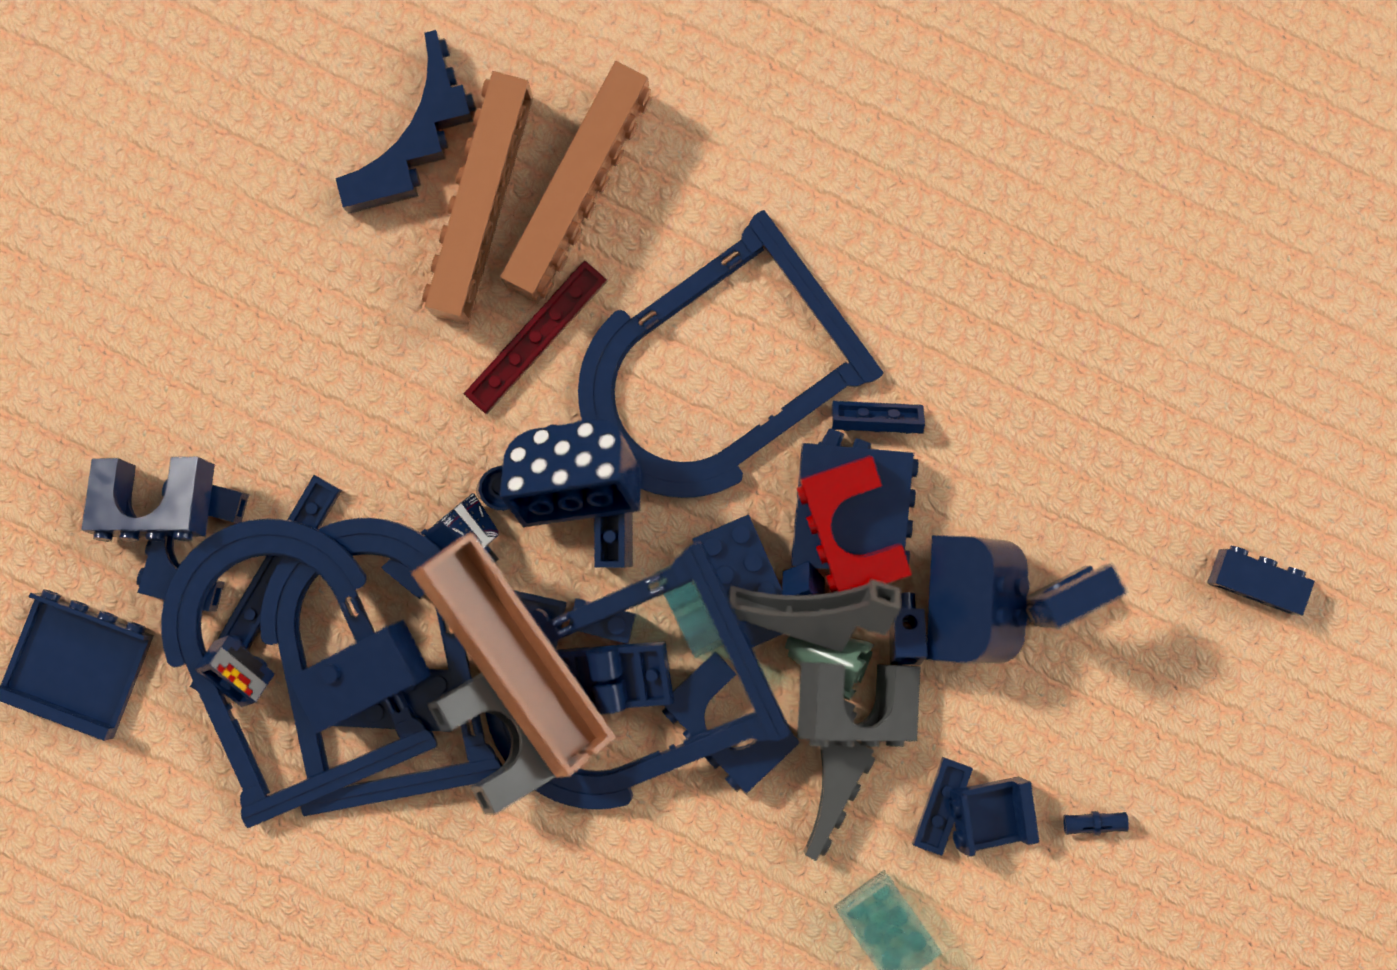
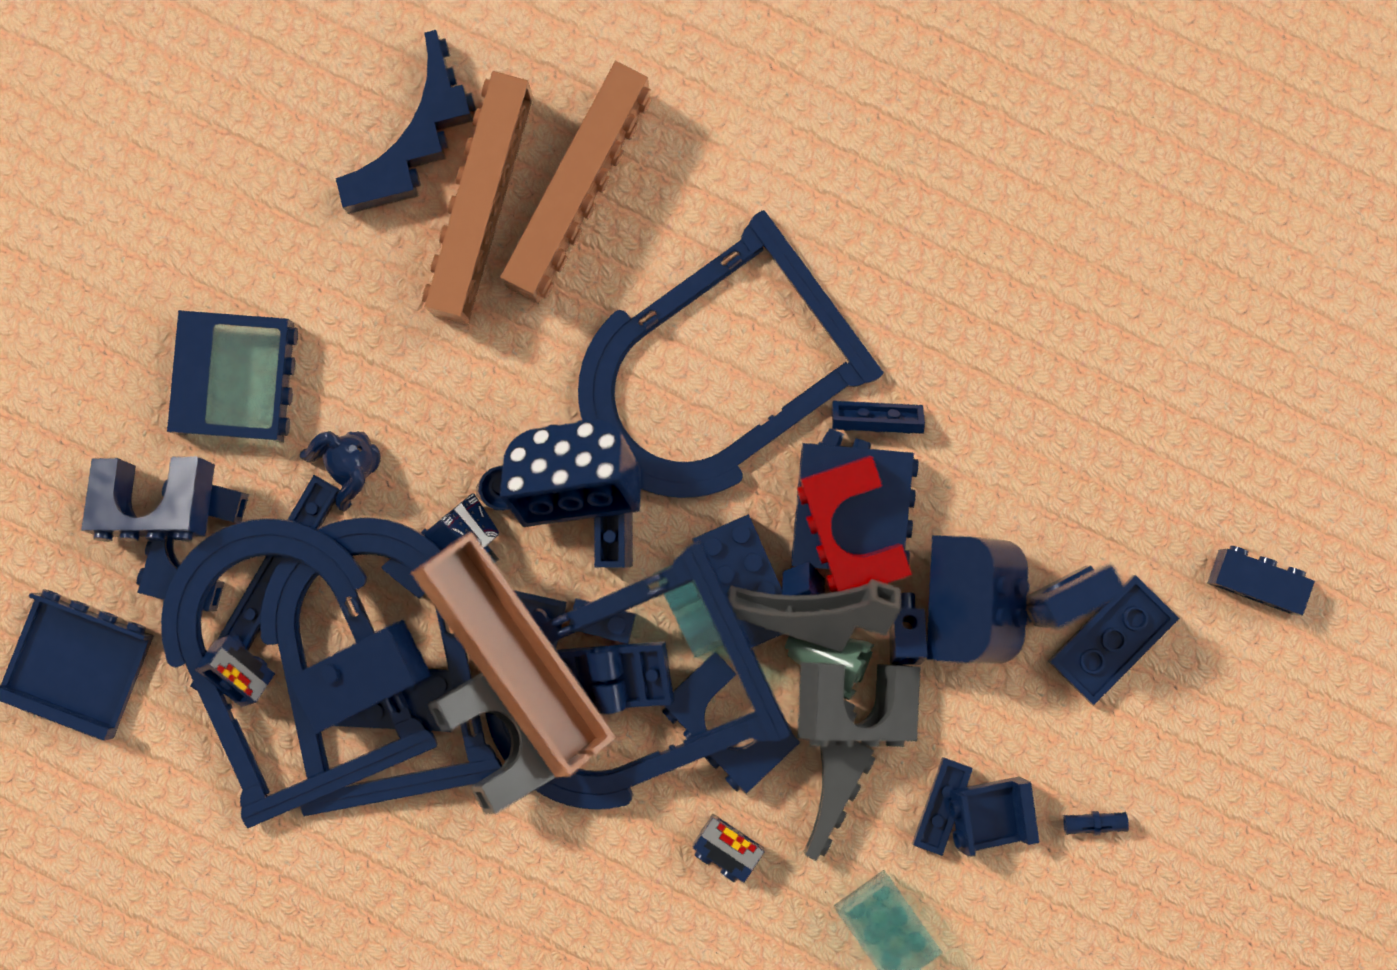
dark red tile [463,260,608,415] -> none
none -> panel [167,310,298,443]
none -> dark blue hair [299,431,381,512]
none -> brick [692,814,765,883]
none -> dark blue plate [1048,575,1180,705]

